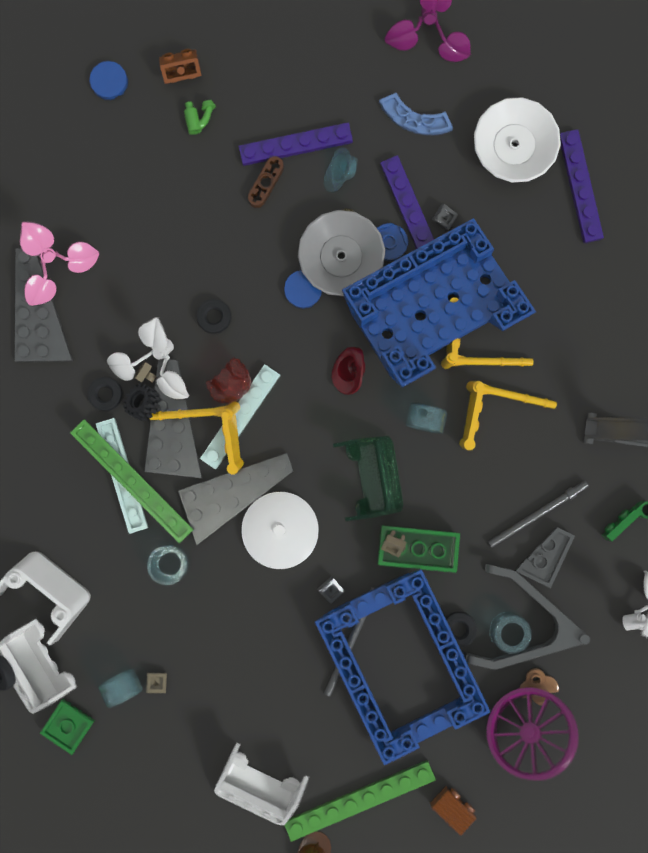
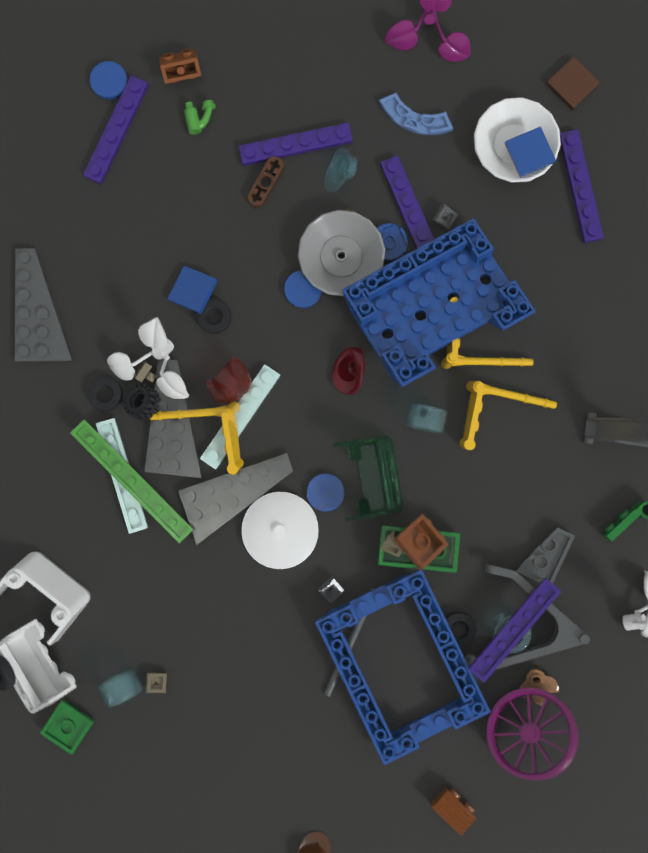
bright pink plant [20,222,99,306] -> none
clear light blue piece [147,545,189,585] -> none
white windscreen [214,743,309,825] -> none
bright green plate [285,760,436,842] -> none
dark grey bar [488,480,589,548] -> none
none -> dark purple plate [83,75,149,185]
none -> blue tile [167,266,218,314]
none -> blue tile [307,474,345,511]
none -> dark orange plate [394,514,449,570]
none -> dark purple plate [468,578,561,682]
none -> blue tile [504,126,556,178]
none -> reddish brown tile [546,57,600,110]

